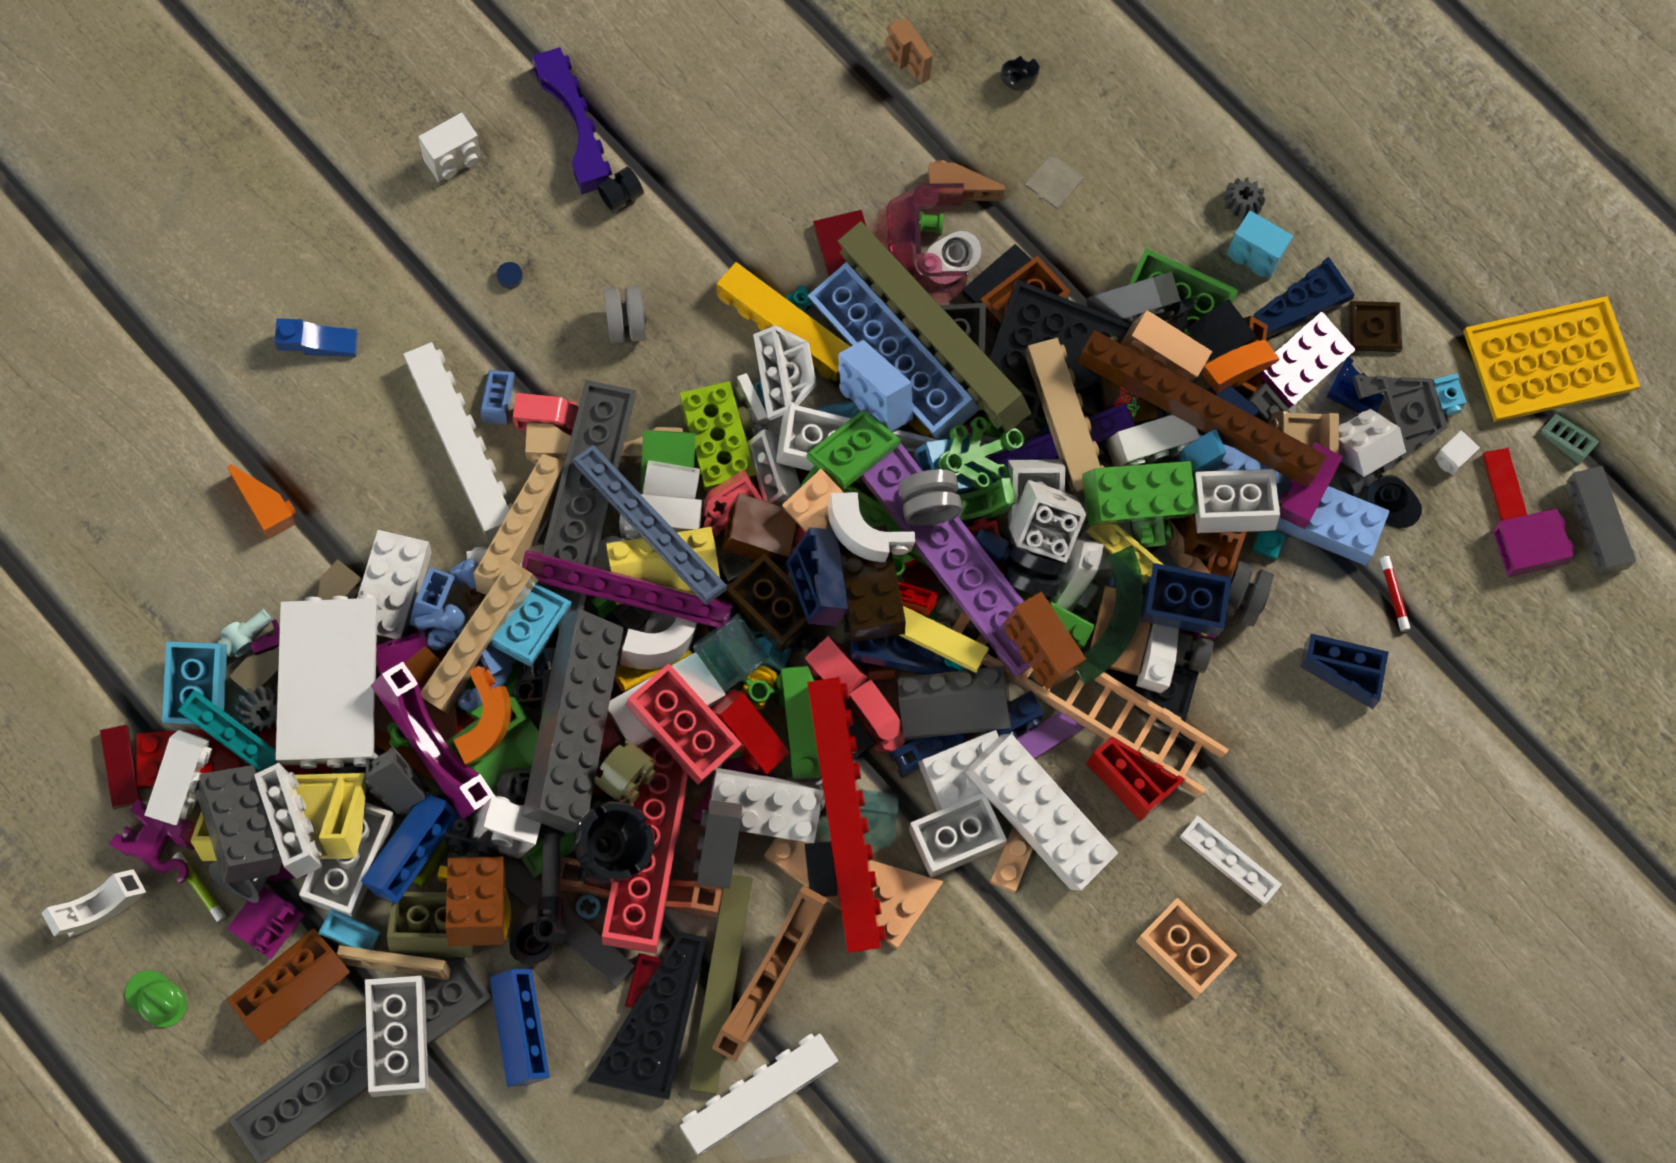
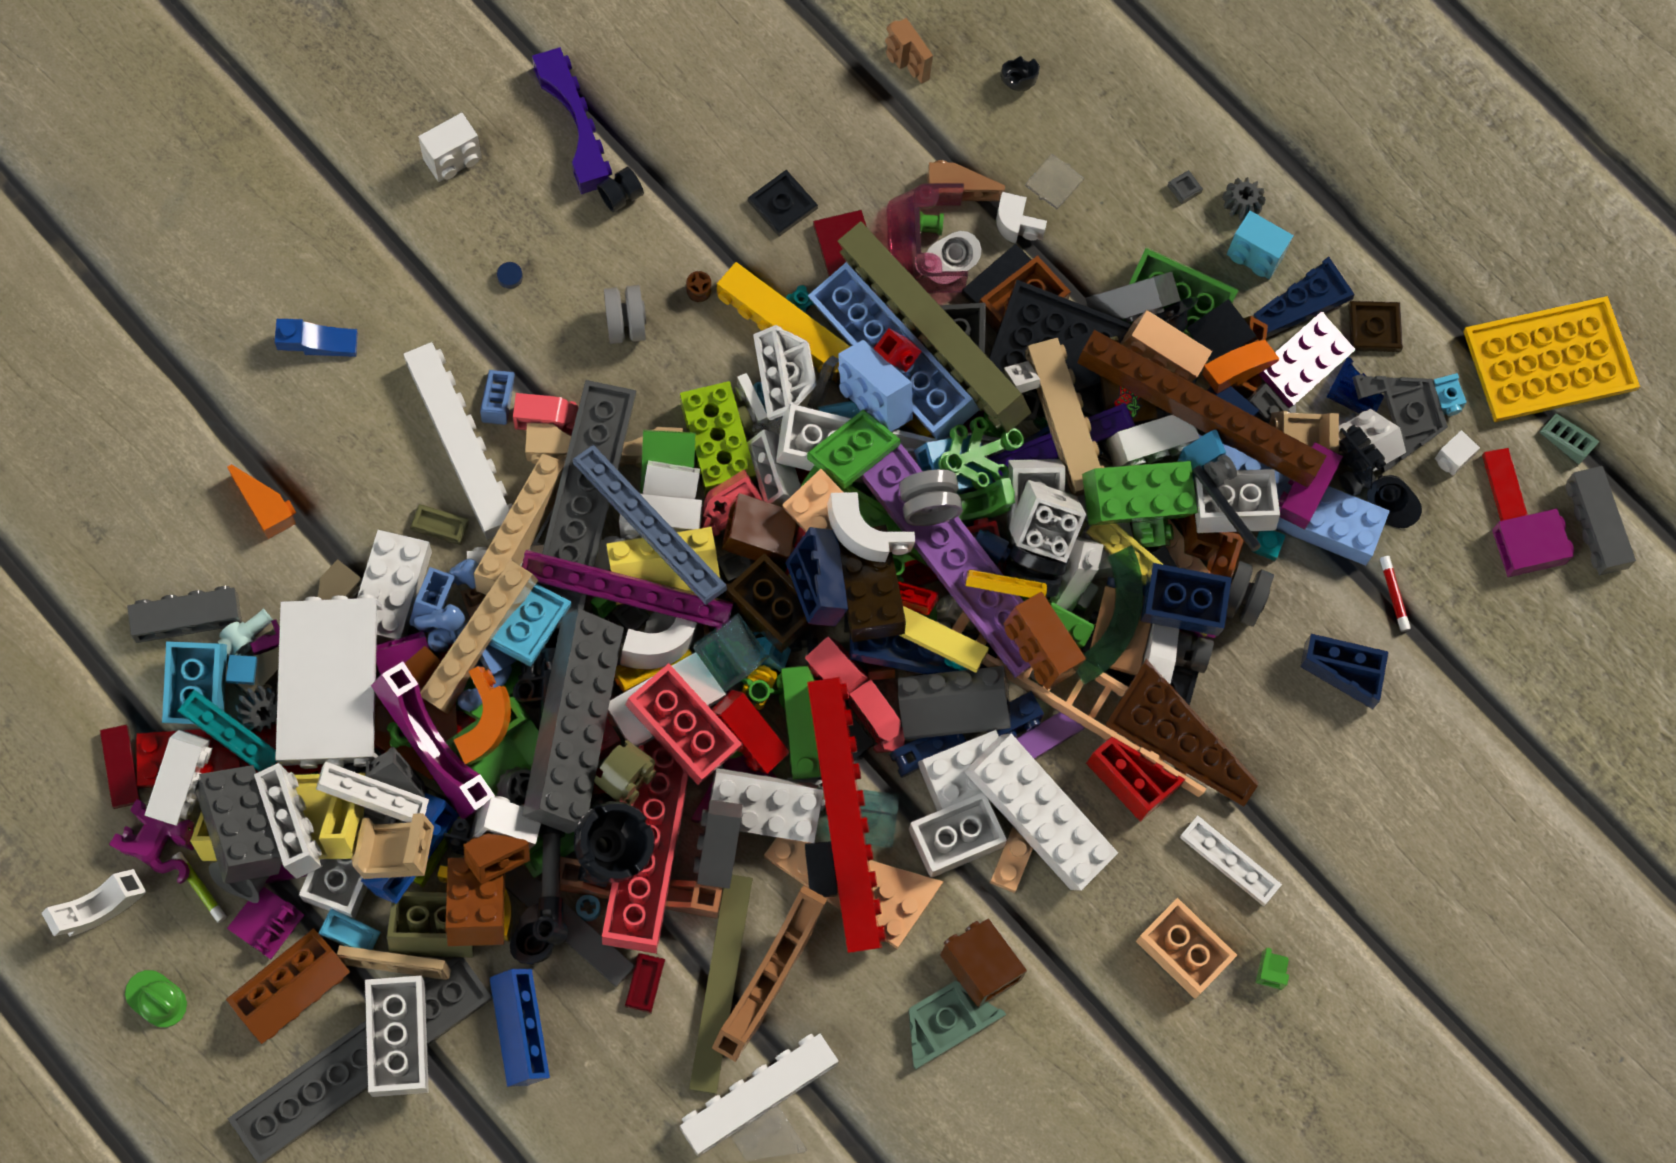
black wing [588,932,707,1101] -> none
none -> dark grey brick [127,586,242,643]
none -> dark azure tile [226,655,258,685]
none -> white plate [316,762,429,823]
none -> tan panel [352,813,434,879]
none -> olive tile [410,504,469,545]
none -> dark orange slope [463,833,530,884]
none -> reddish brown wheel [686,271,711,302]
none -> black tile [748,169,818,237]
none -> clear smoke tile [807,356,839,410]
none -> red brick [874,328,922,372]
none -> sand green wing [908,981,1006,1070]
none -> reddish brown brick [940,918,1027,1007]
none -> yellow tile [965,570,1047,598]
none -> white brick [996,192,1047,244]
none -> white bracket [1004,361,1040,393]
none -> reddish brown wing [1105,659,1259,807]
none -> dark grey tile [1167,170,1203,205]
none -> black bar [1192,465,1261,552]
none -> dark grey wheel [1204,454,1237,487]
none -> bright green panel [1256,947,1289,990]
none -> black hinge [1338,425,1386,491]

